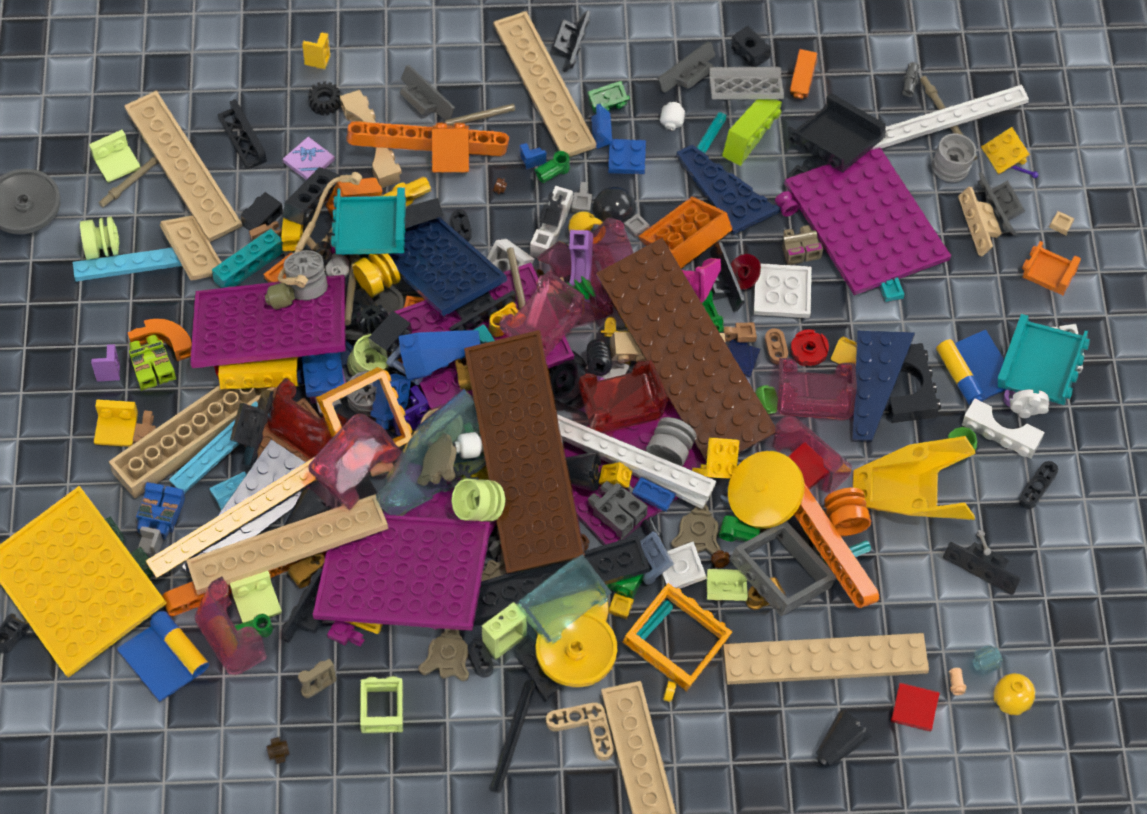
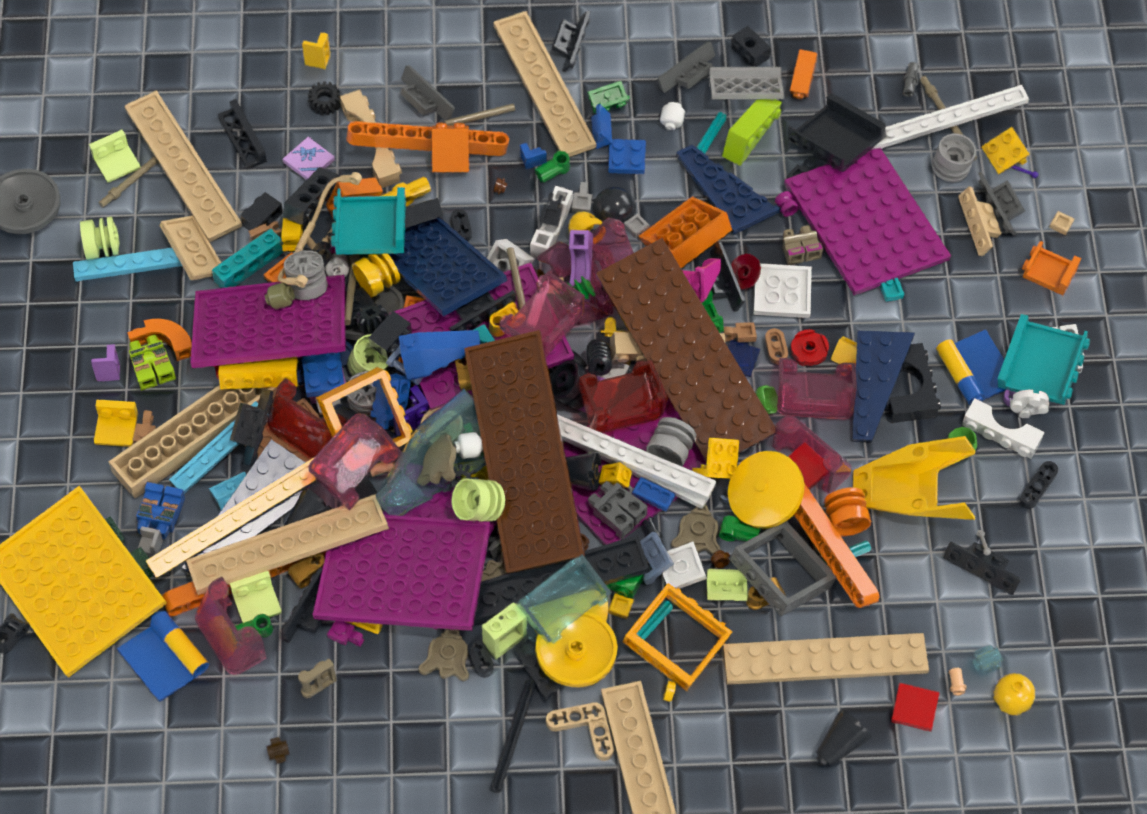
yellowish green window [361,676,403,733] -> none

